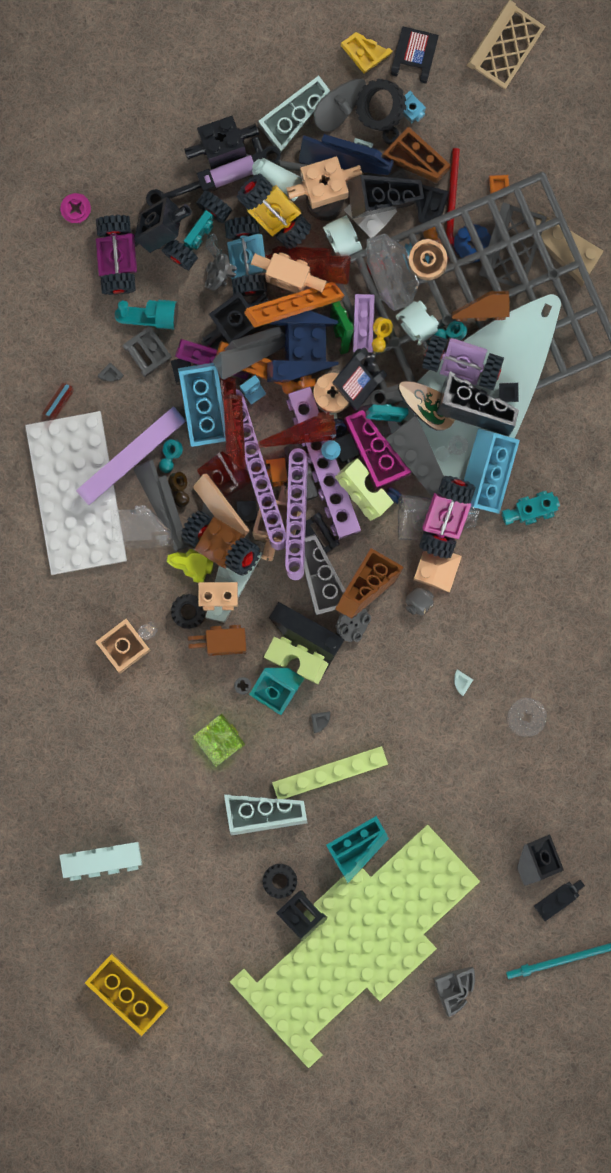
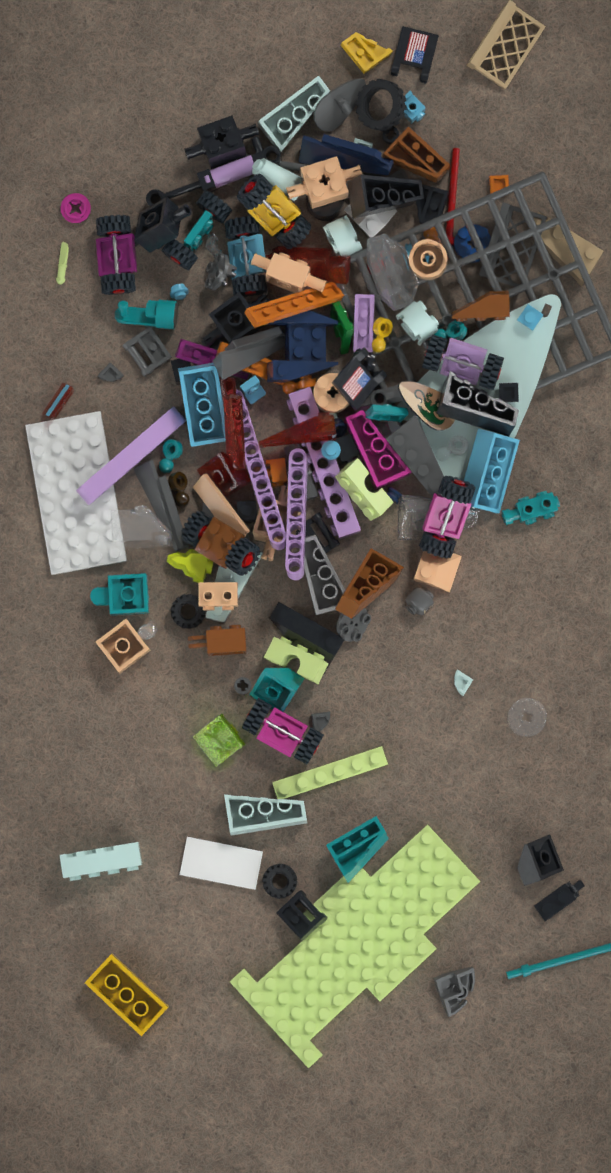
none -> yellowish green piece [56,242,69,285]
none -> teal brick [90,573,150,616]
none -> medium azure plate [170,284,189,300]
none -> white tile [180,837,263,890]
none -> plate [242,698,324,765]
none -> medium azure plate [517,304,543,331]

